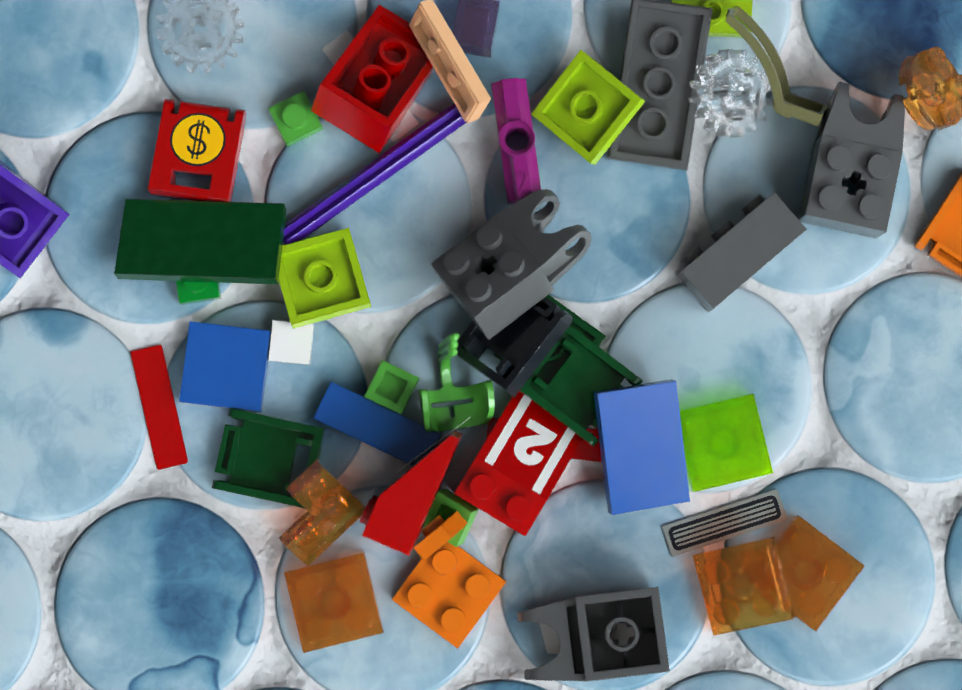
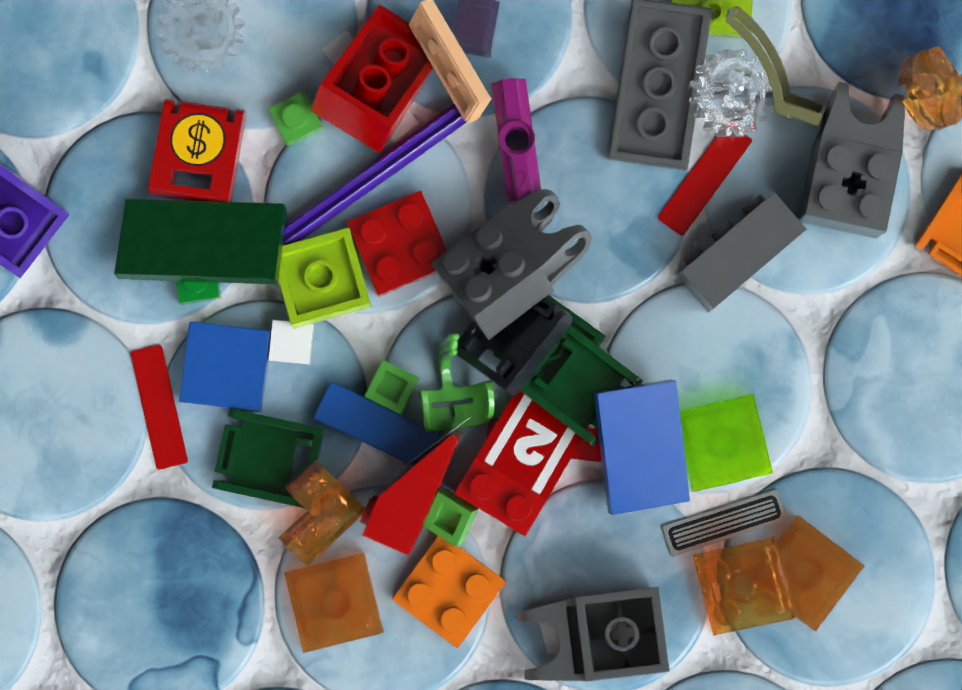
orange plate [414,511,468,560] -> none
lime plate [531,50,645,165] -> none
none -> red plate [347,190,447,297]
none -> red sticker [658,123,752,236]

